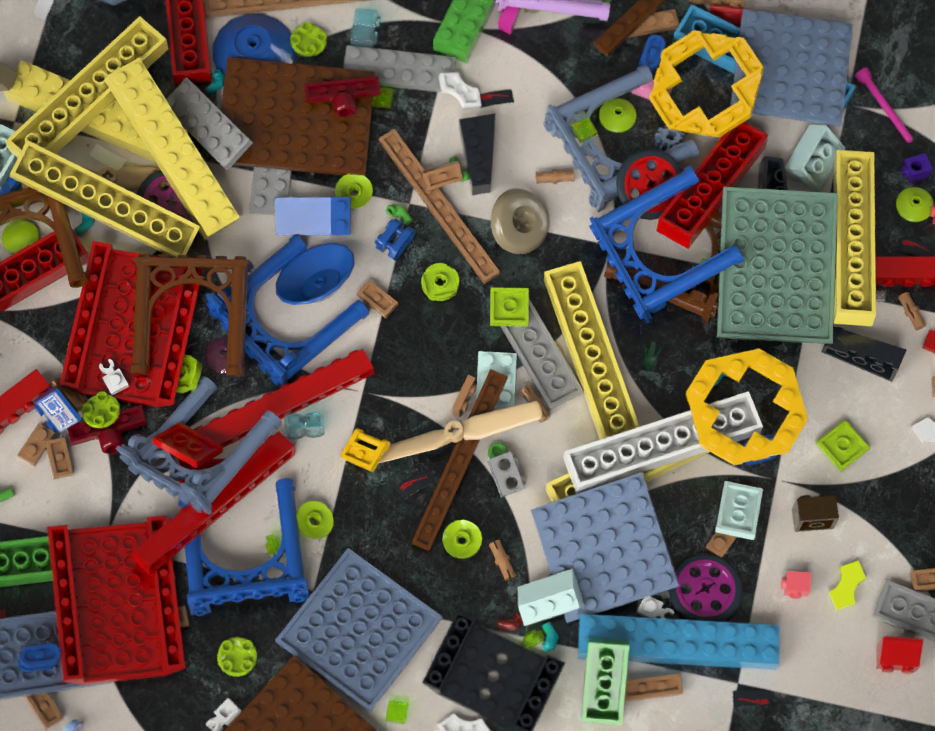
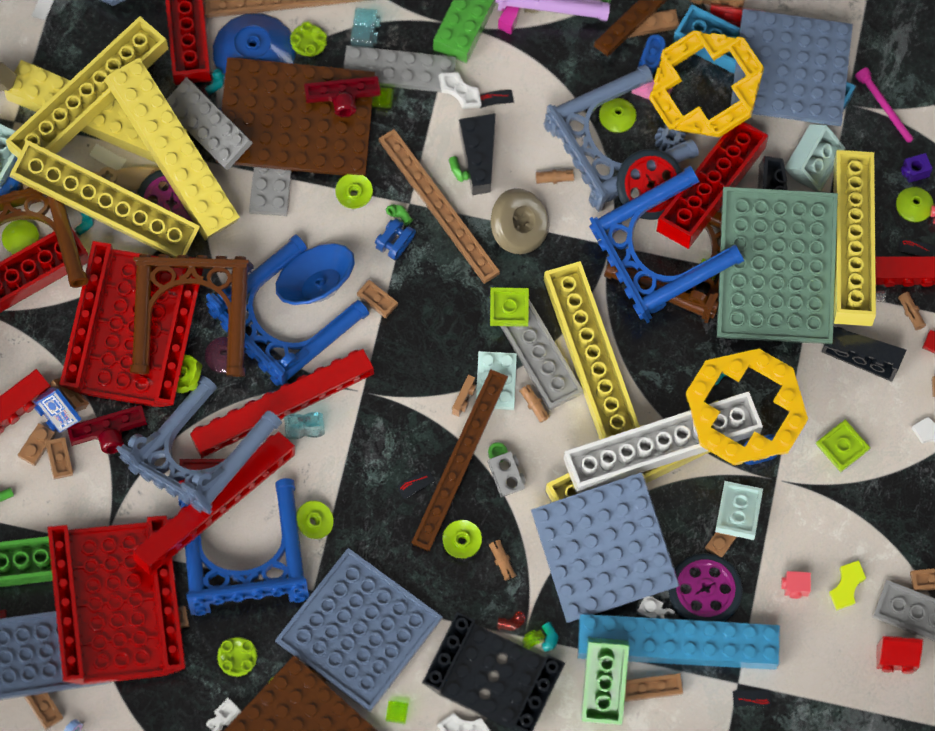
blue brick [18,643,60,673] -> none
lime dish [81,391,120,428] -> none
white plate [99,359,129,395] -> none
red plate [153,422,223,468] -> none
clear neon green plate [265,534,284,556] -> none
slope [275,197,351,235] -> none
yellow plate [340,428,390,473] -> none
tan piece [374,401,543,463] -> none
lime plate [421,263,459,301] -> none
medium nougat plate [422,161,463,191] -> none
light aqua slope [518,569,585,626] -> none
clear neon green plate [571,117,598,143] -> none
clear green piece [641,342,664,371] -> none
dark brown brick [792,493,839,532] -> none

